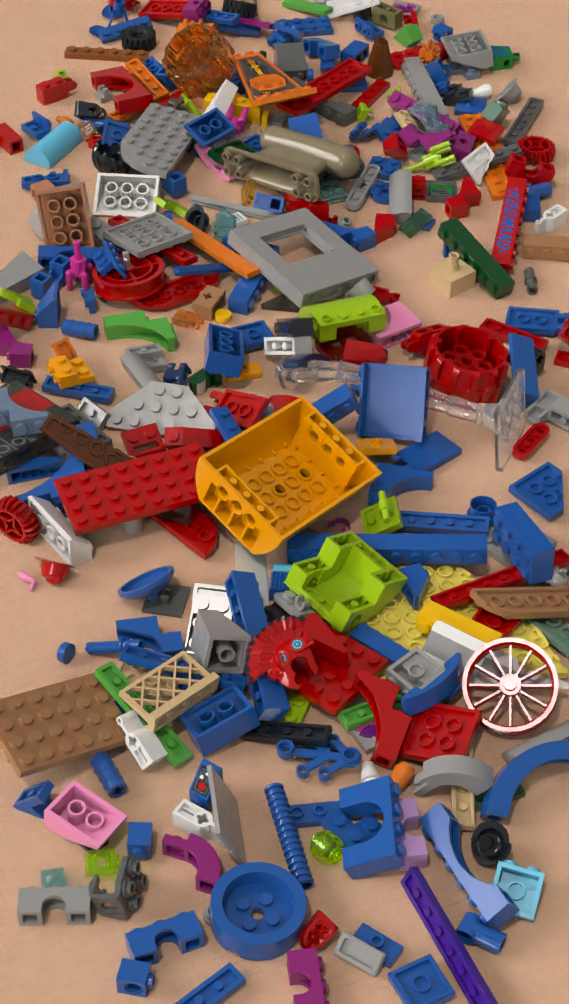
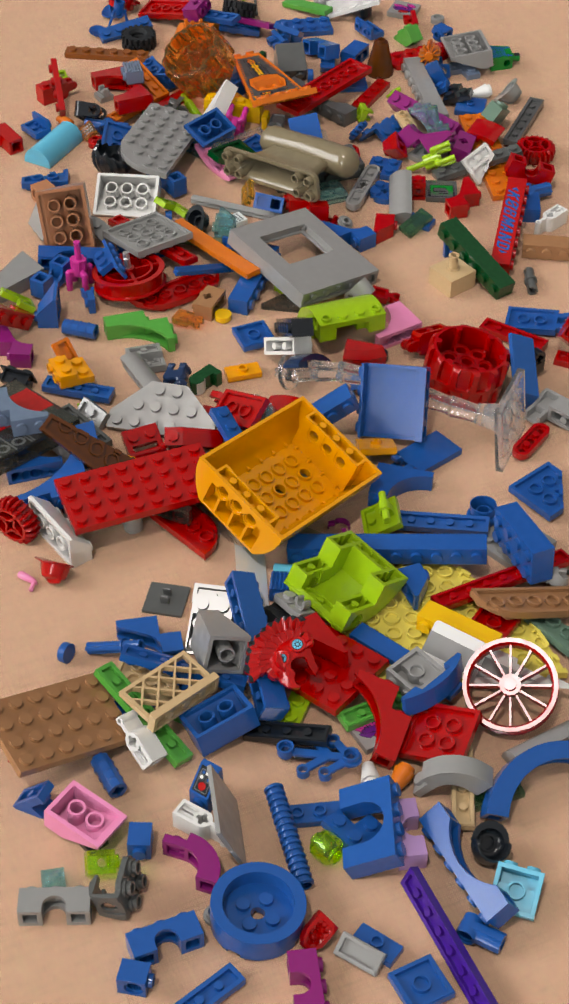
blue dish [117,565,175,600] -> none
blue brick [204,323,244,378] -> none
clear red piece [314,325,373,361] -> none
olive brick [372,2,403,30] -> none
none -> red plate [48,58,66,117]
none -> sand blue brick [120,60,144,85]

